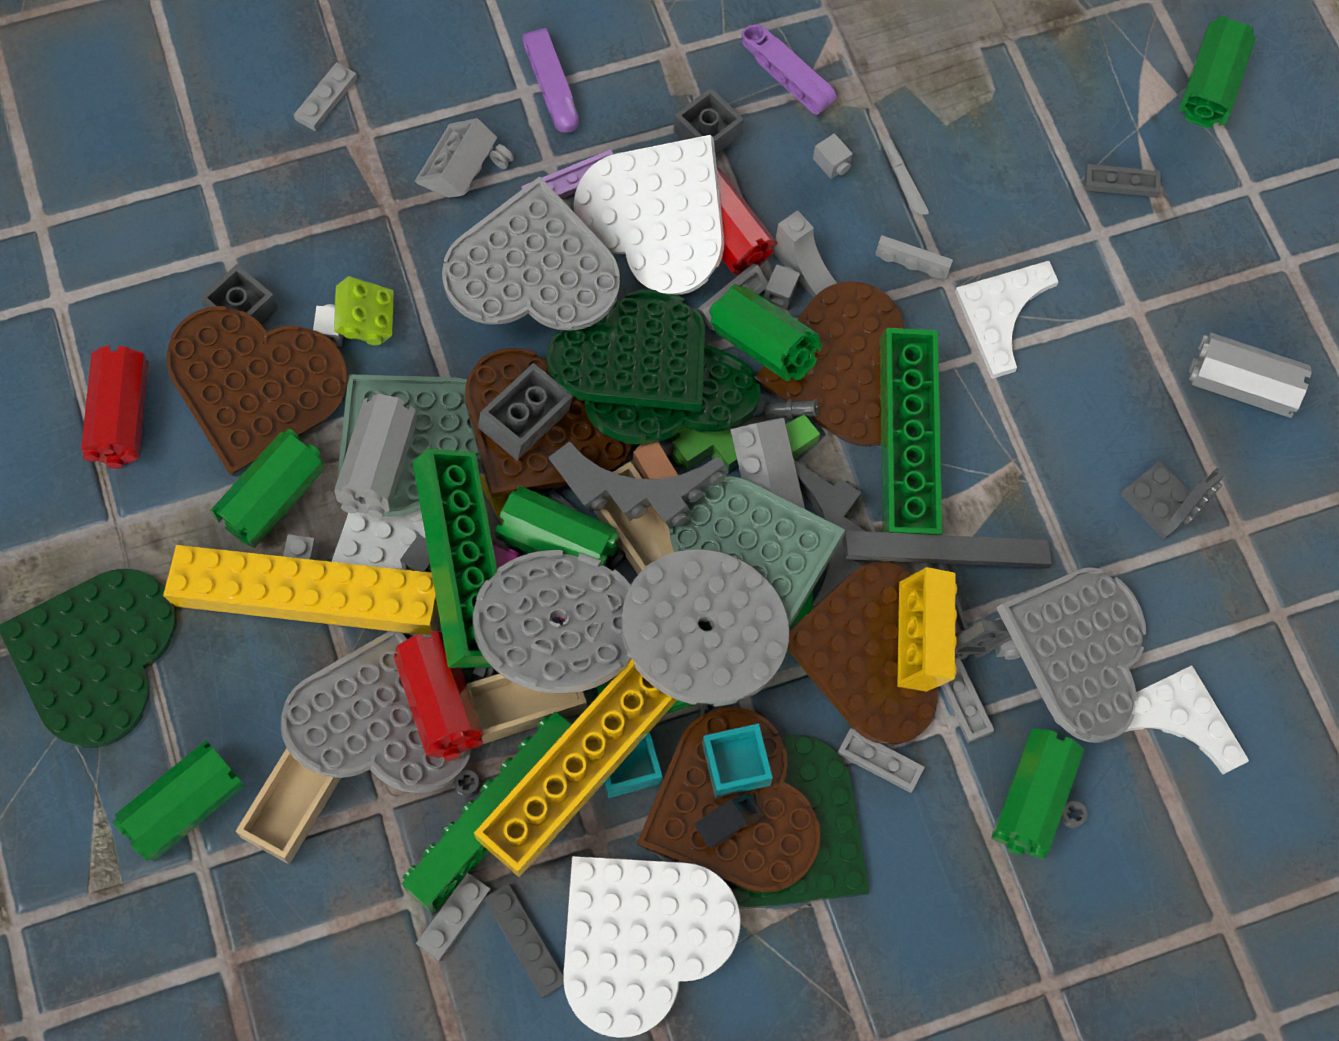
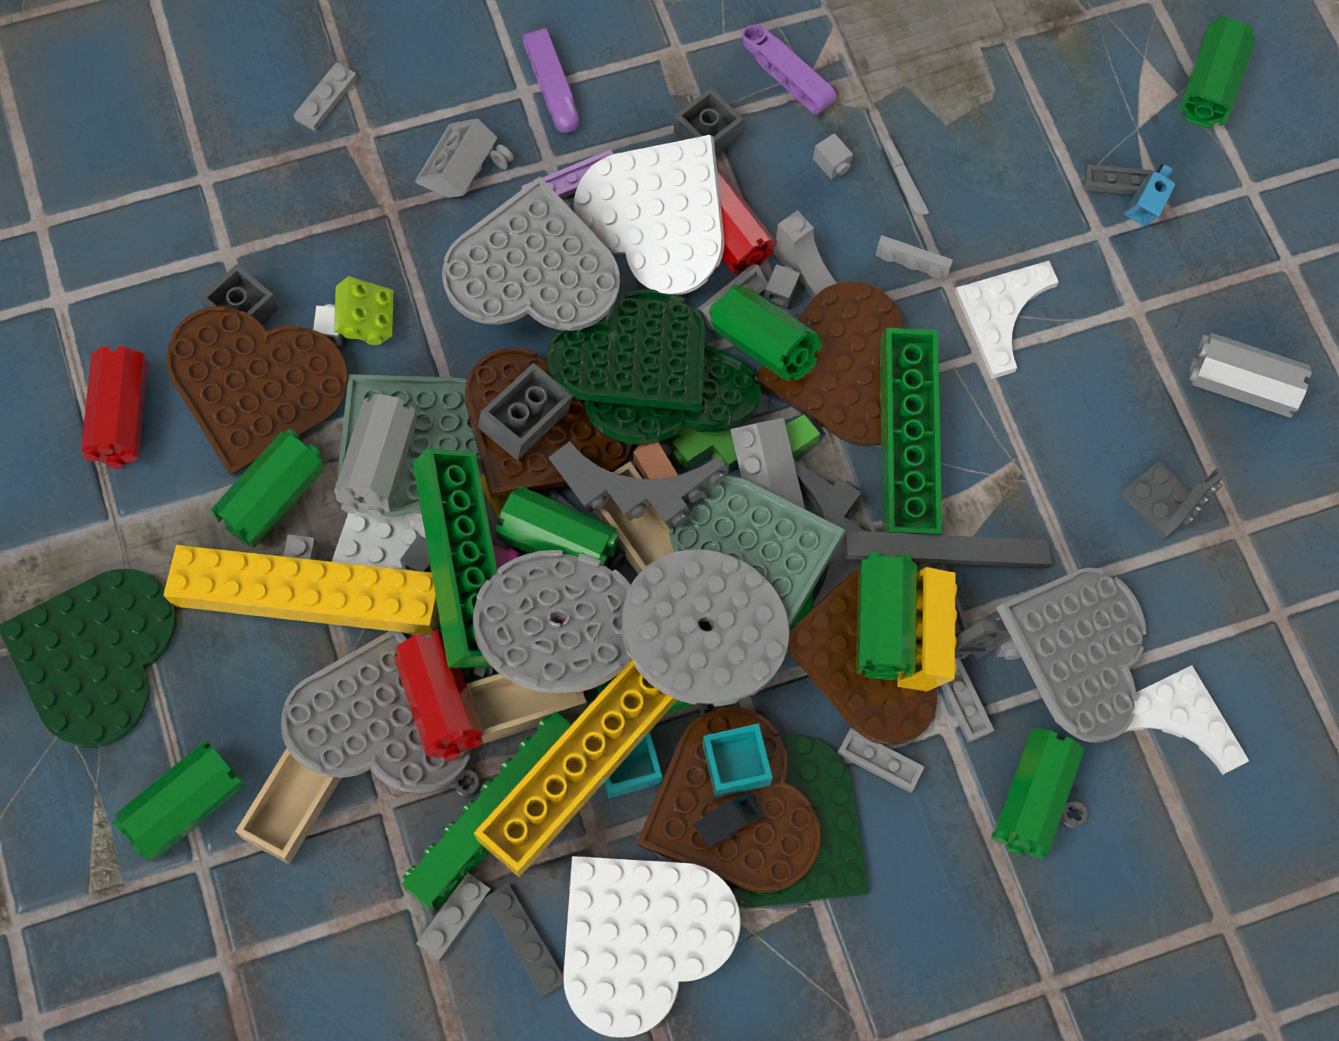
dark grey pin [764,399,819,420] -> none
none -> green brick [856,552,917,680]
none -> dark azure torso [1123,164,1175,226]

